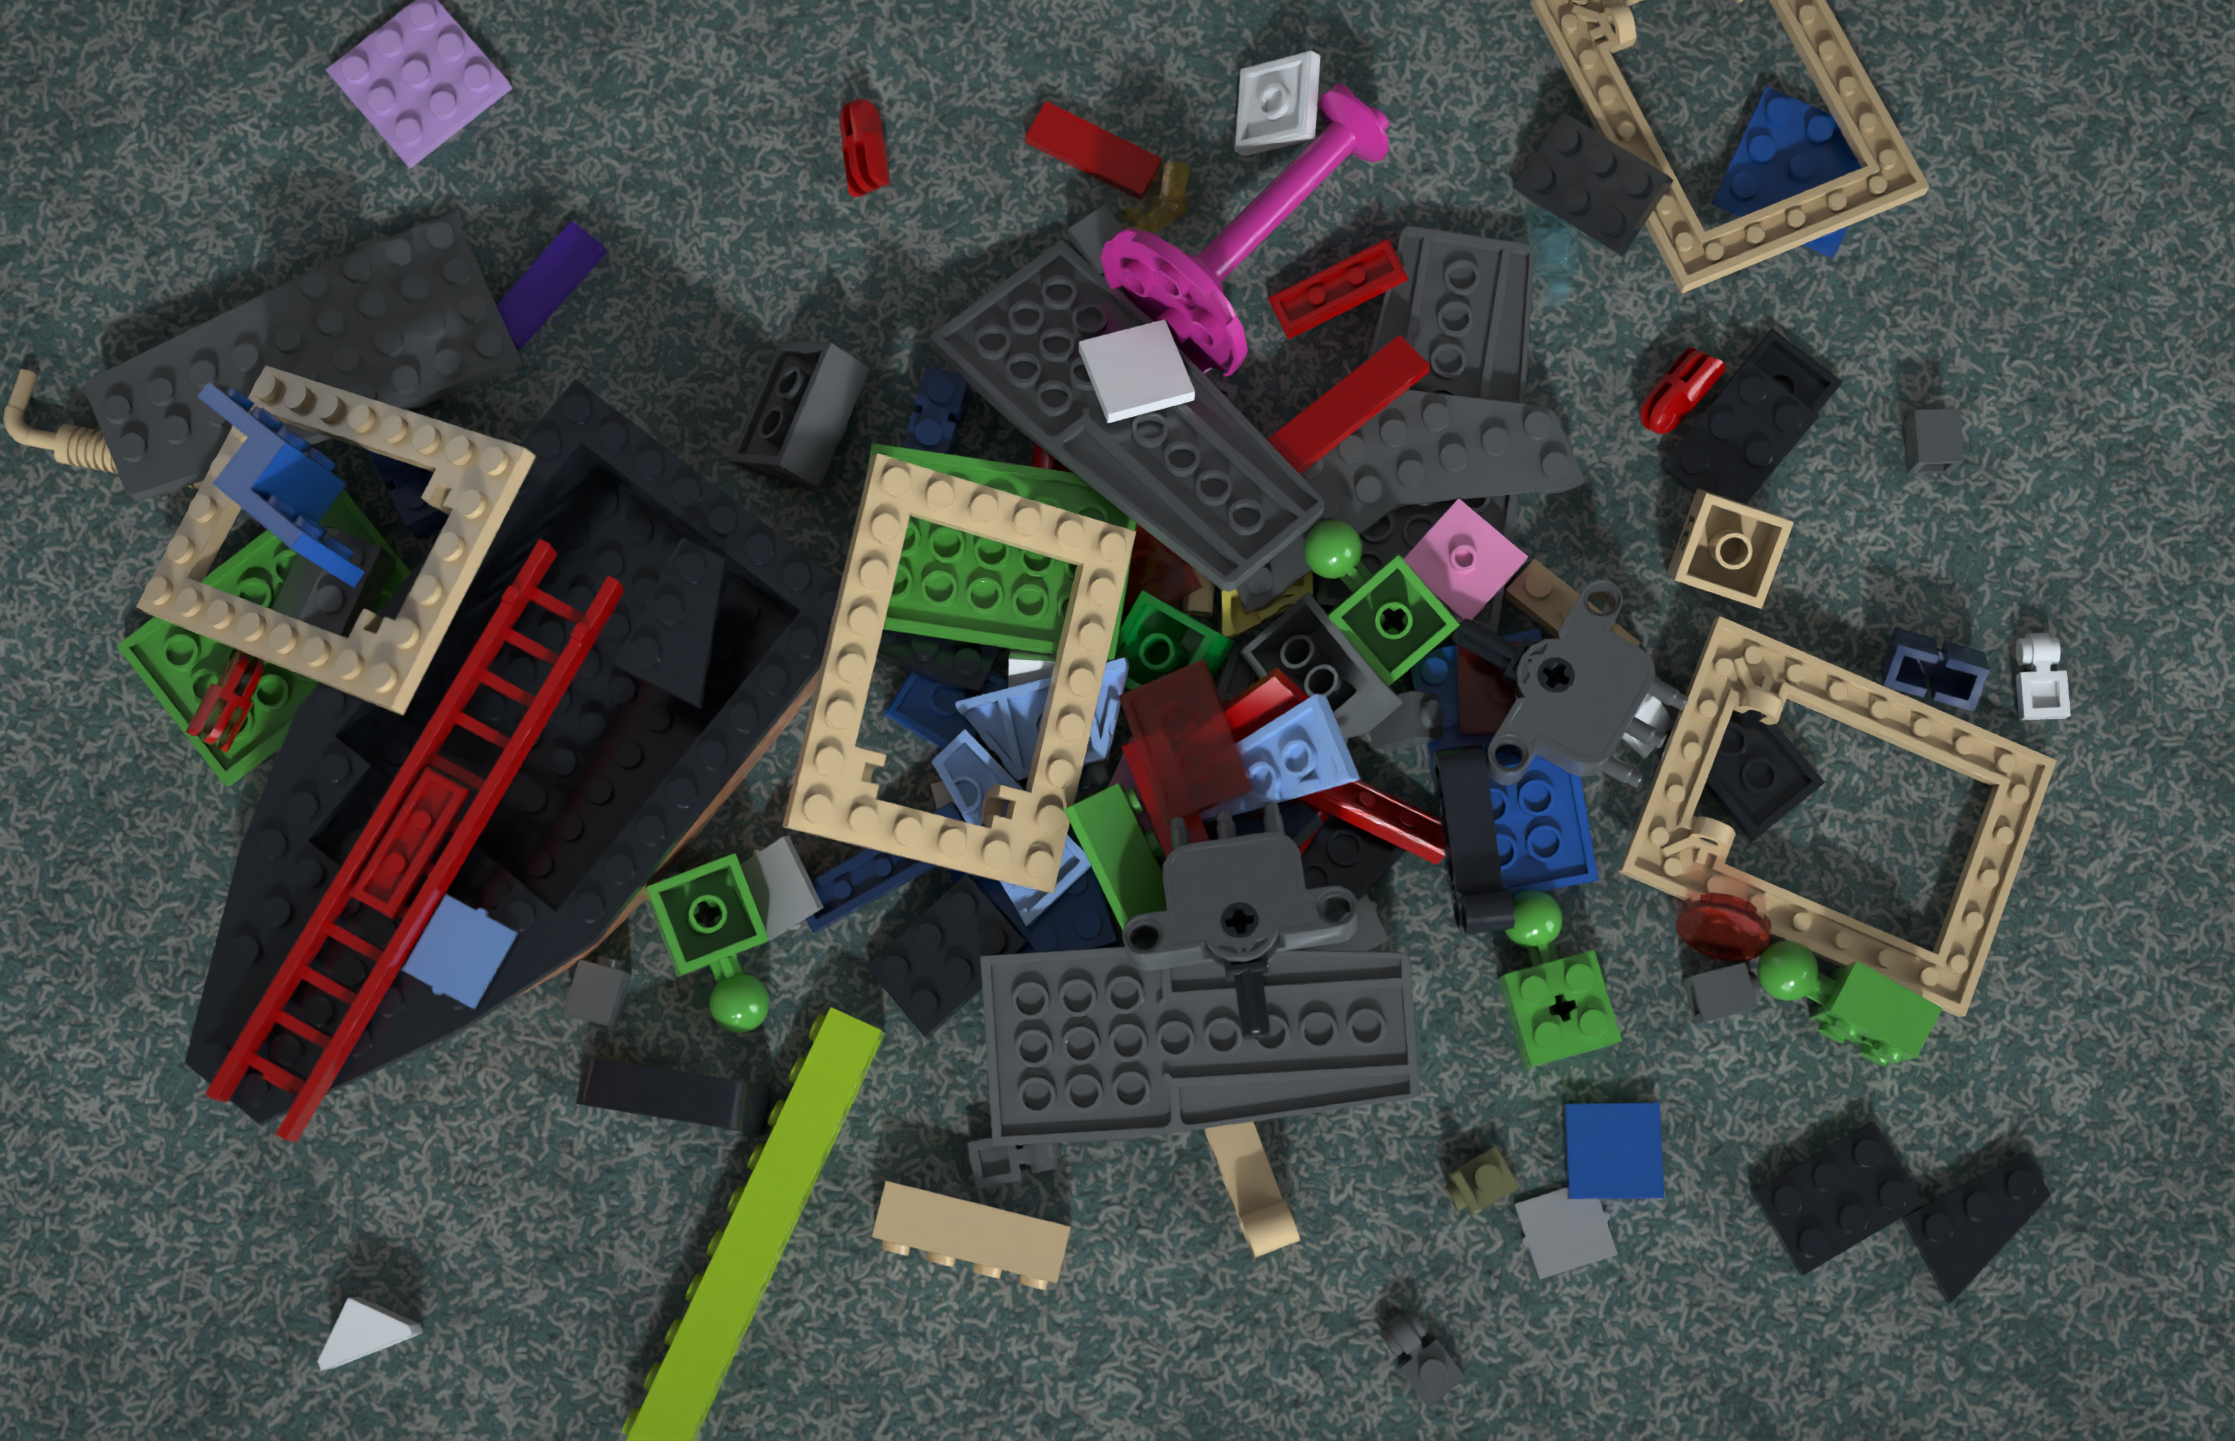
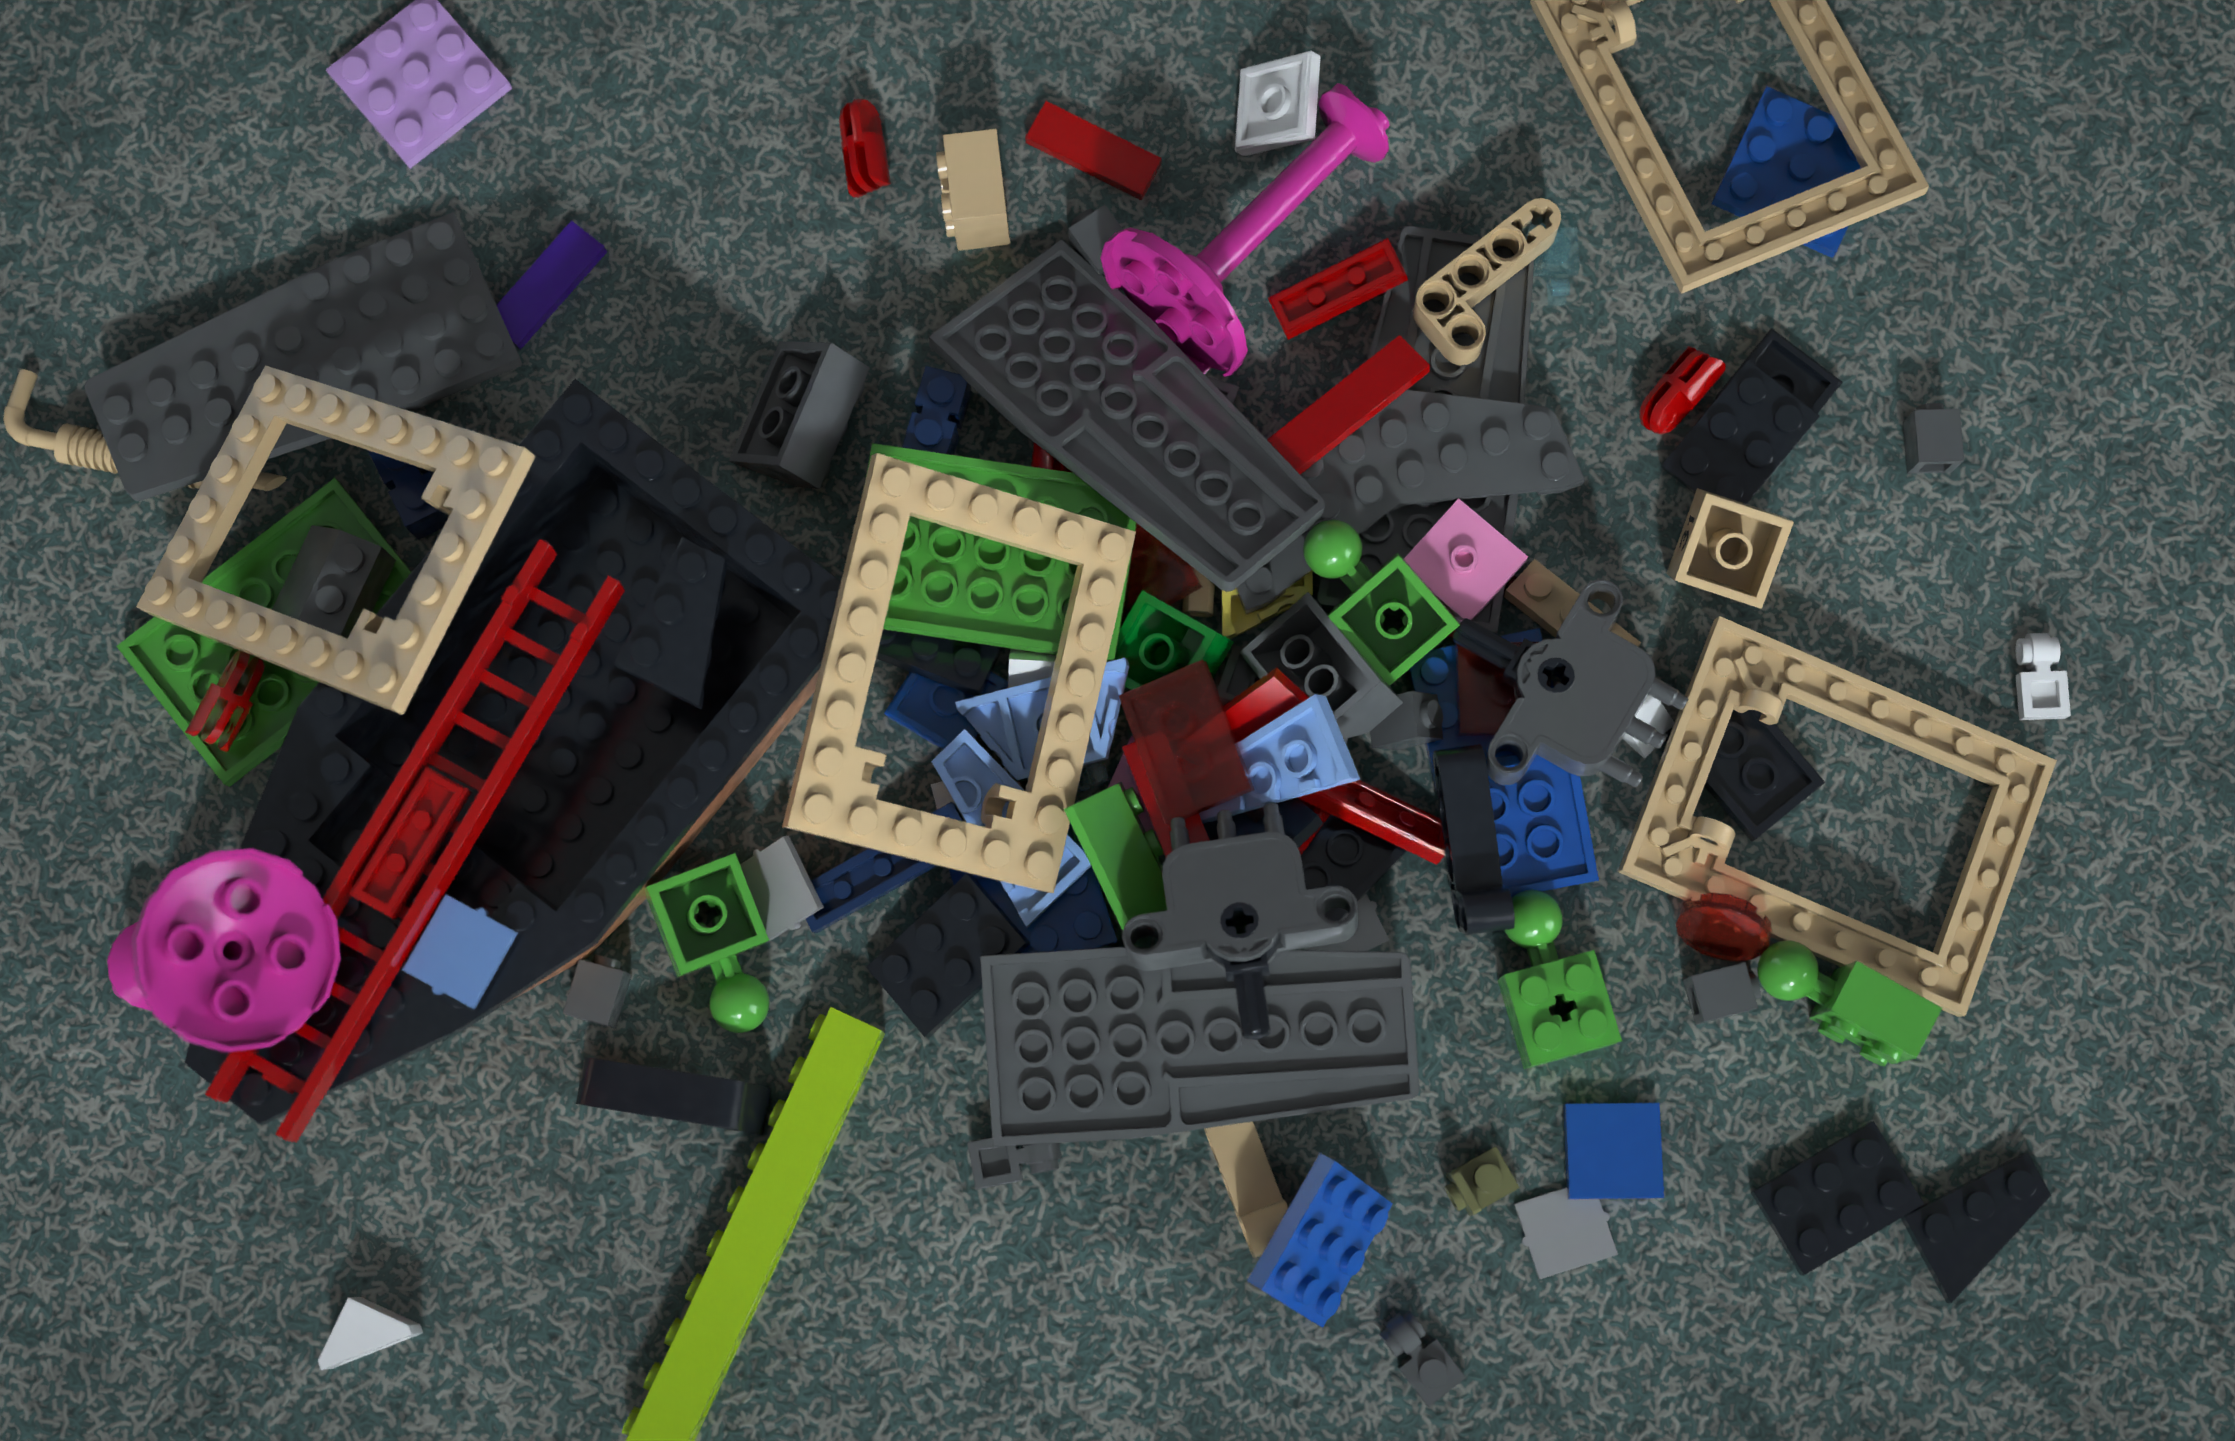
blue bracket [197,382,365,588] -> none
tan brick [872,1181,1071,1290] -> none
white tile [1079,319,1195,423] -> none
clear yellow piece [1121,161,1191,233] -> none
black plate [1513,112,1674,257] -> none
dark blue piece [1880,627,1990,711] -> none
none -> dark pink piece [107,849,340,1052]
none -> tan brick [936,129,1010,251]
none -> blue plate [1247,1153,1393,1328]
none -> tan beam [1413,198,1561,366]

